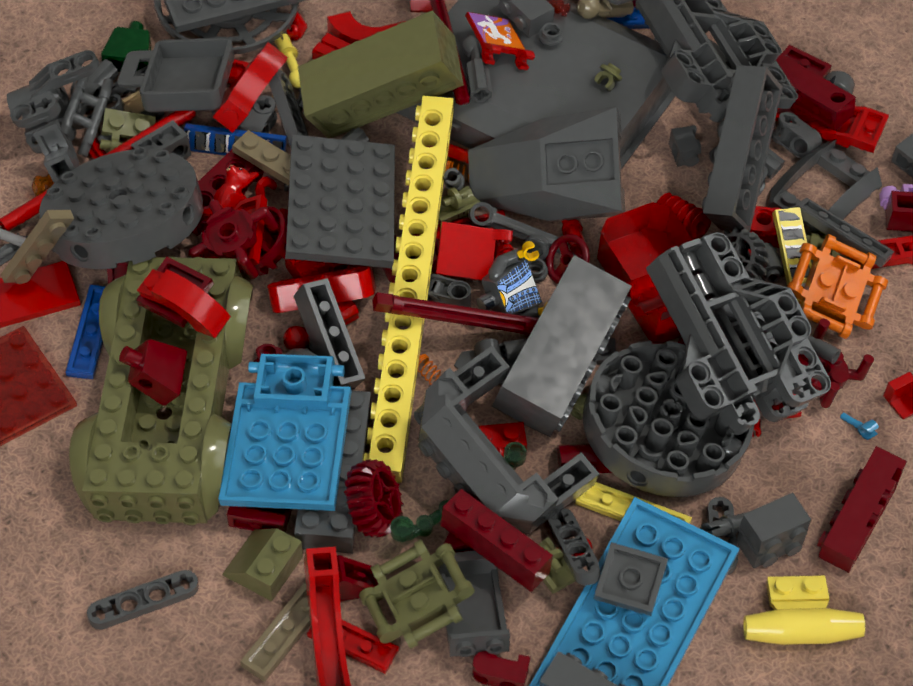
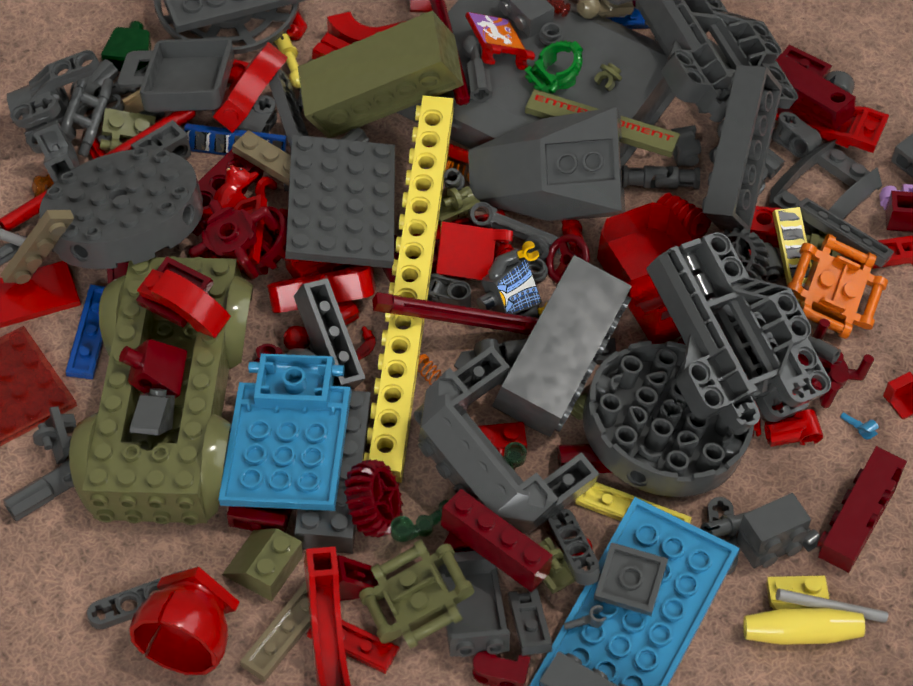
none -> dark grey piece [2,460,74,521]
none -> dark grey hips [33,406,76,464]
none -> red plate [129,566,240,675]
none -> dark grey slope [130,388,175,435]
none -> red piece [356,326,376,360]
none -> dark grey plate [508,588,552,656]
none -> green piece [524,40,583,94]
none -> olive tile [525,89,680,158]
none -> dark grey hand [563,605,606,630]
none -> dark grey piece [622,165,700,190]
none -> red piece [764,409,824,447]
none -> light grey bar [776,589,888,623]
none -> dark grey hand [803,528,819,552]

